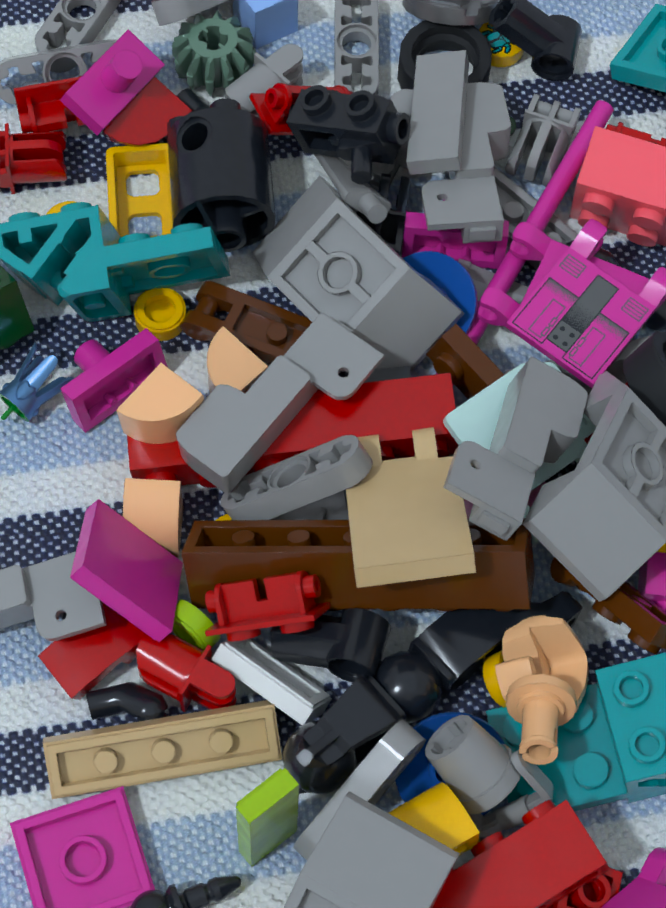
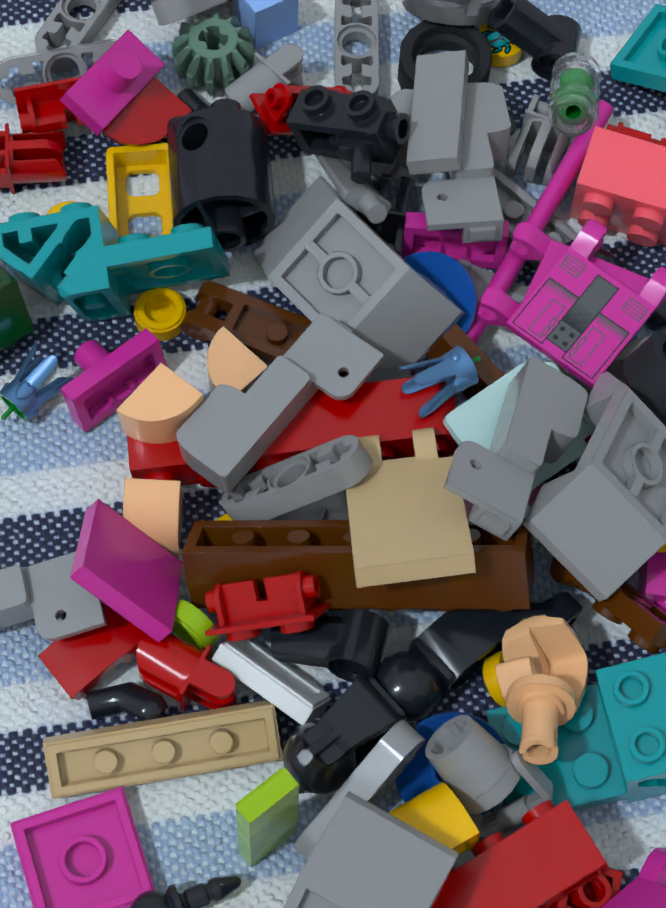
none -> flat silver piece [398,345,481,418]
none -> clear piece [547,52,601,137]

